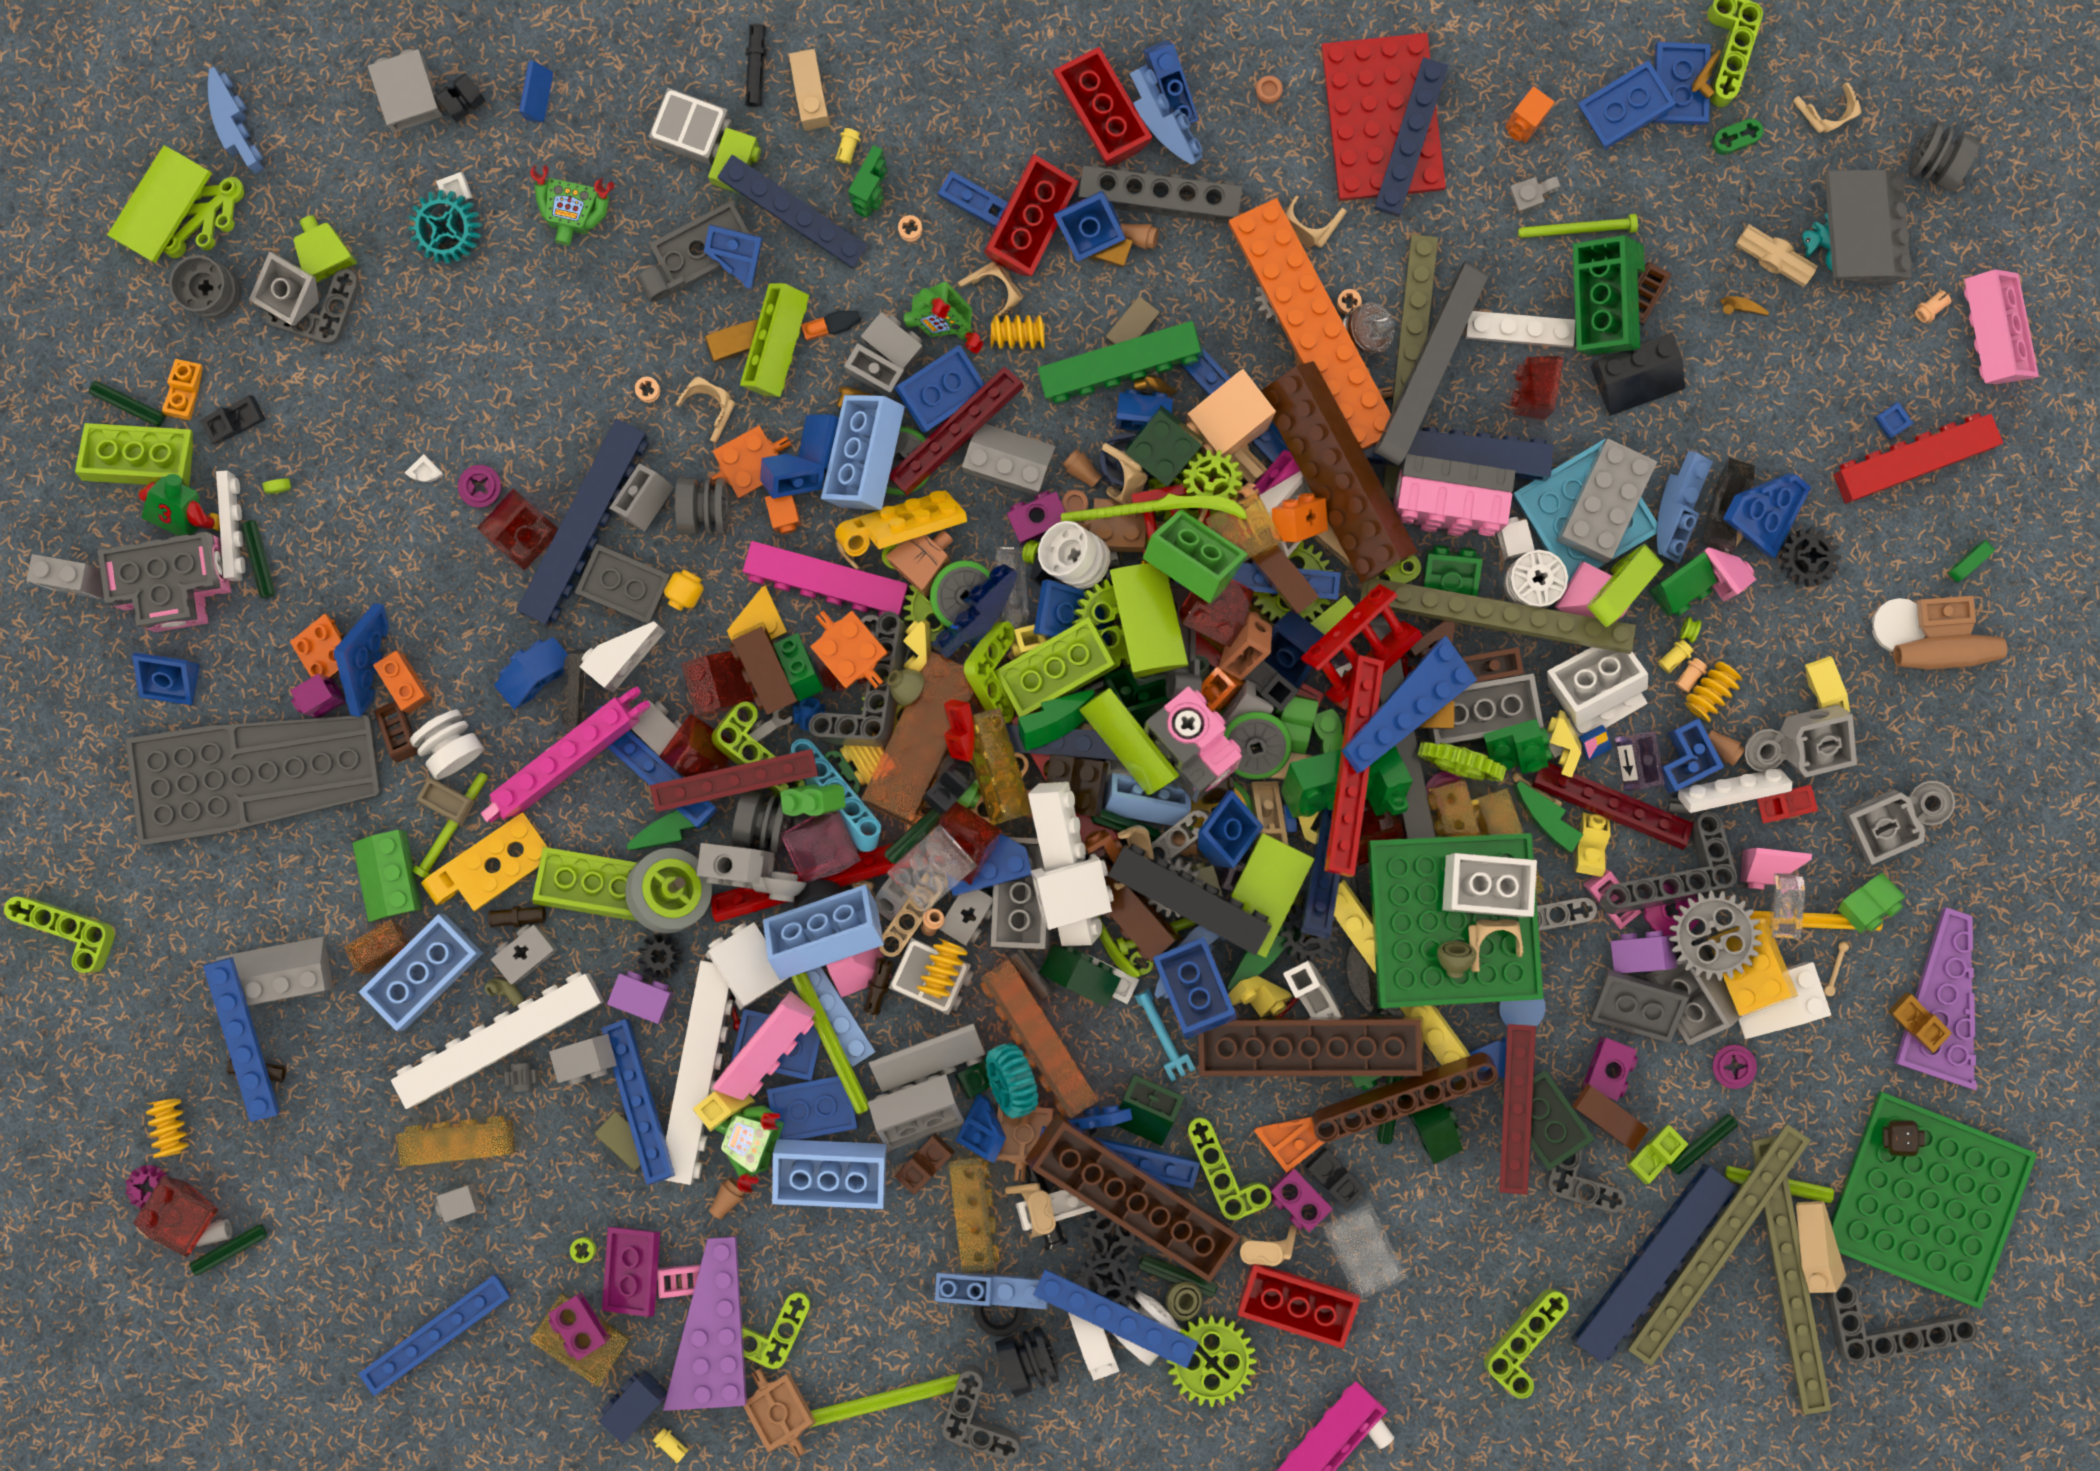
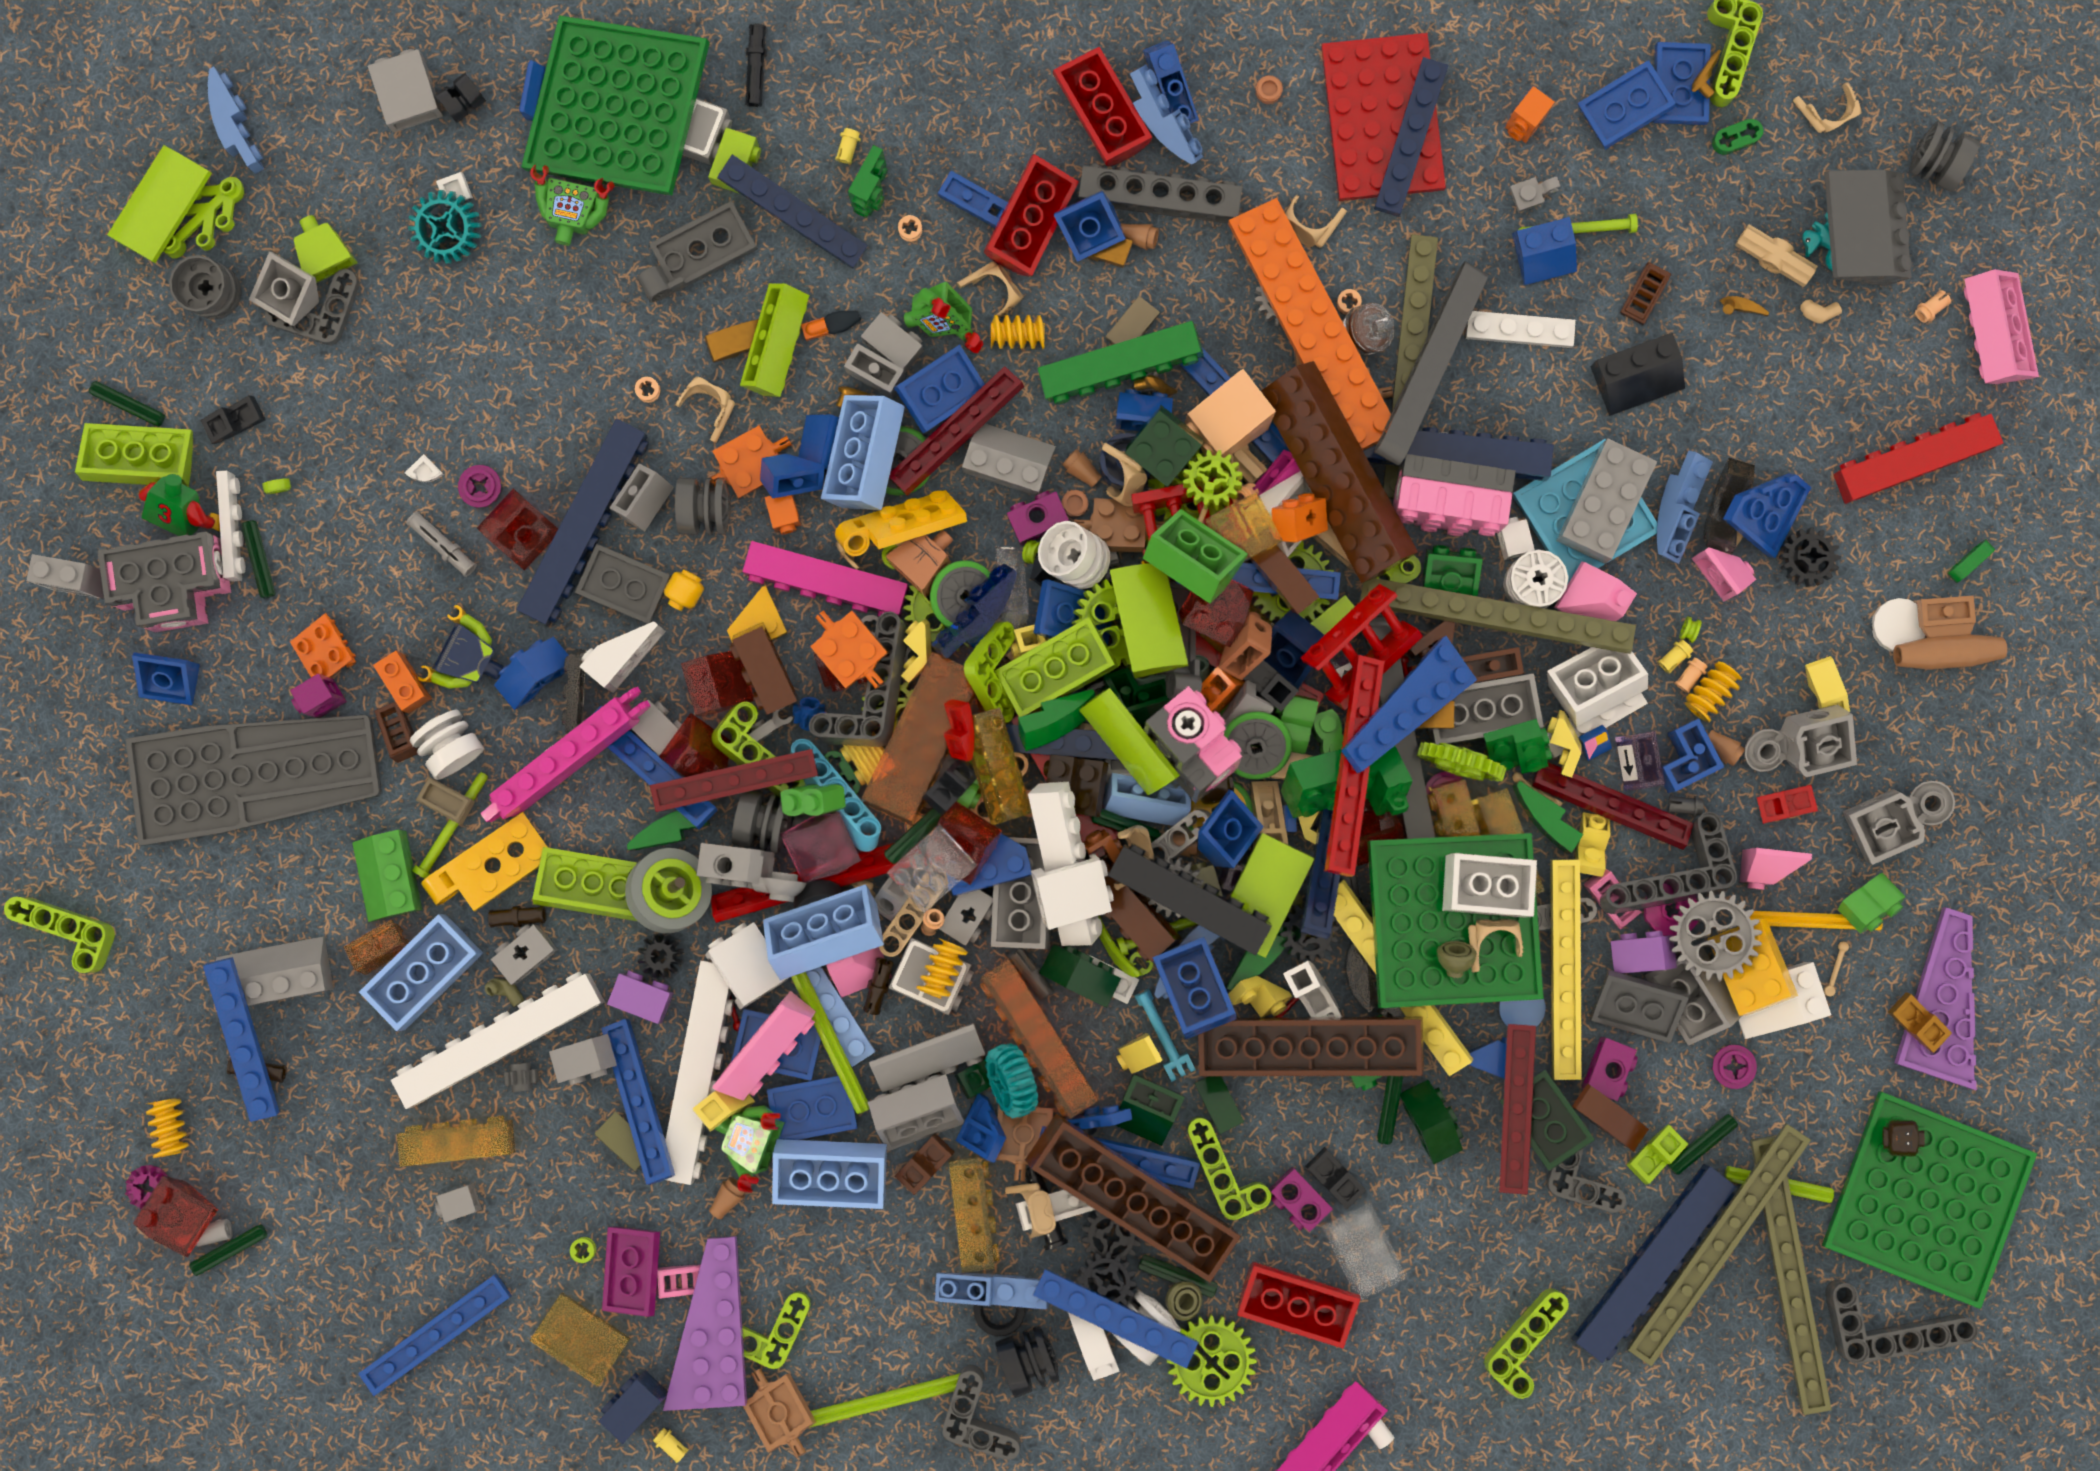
light orange slope [162,359,203,421] -> none
blue plate [334,603,389,717] -> none
magenta brick [548,1291,611,1361] -> none
blue wing [704,225,763,289] -> none
green brick [773,633,824,701] -> none
tan slope [789,49,830,131] -> none
olive brick [887,669,924,706] -> none
lime piece [1061,493,1248,522] -> none
tan helmet [1240,1225,1297,1266] -> none
orange wing [1253,1116,1325,1173] -> none
reddish brown beam [1311,1053,1498,1142] -> none
clear red slope [1510,356,1564,420] -> none
green hinge [1573,235,1645,356] -> none
lime beam [1587,544,1663,627] -> none
green slope [1648,552,1717,617] -> none
white plate [1678,768,1792,813] -> none
clear brick [1770,873,1805,939] -> none
tan slope [1796,1201,1846,1293] -> none
blue tile [1874,402,1914,440] -> none
none -> light grey pin [406,511,477,577]
none -> torso [418,605,503,689]
none -> green plate [521,15,710,196]
none -> light yellow slope [1116,1033,1163,1074]
none -> dark green slope [1194,1076,1244,1134]
none -> blue slope [1512,217,1577,285]
none -> light yellow plate [1550,859,1582,1080]
none -> tan arm [1800,300,1842,324]

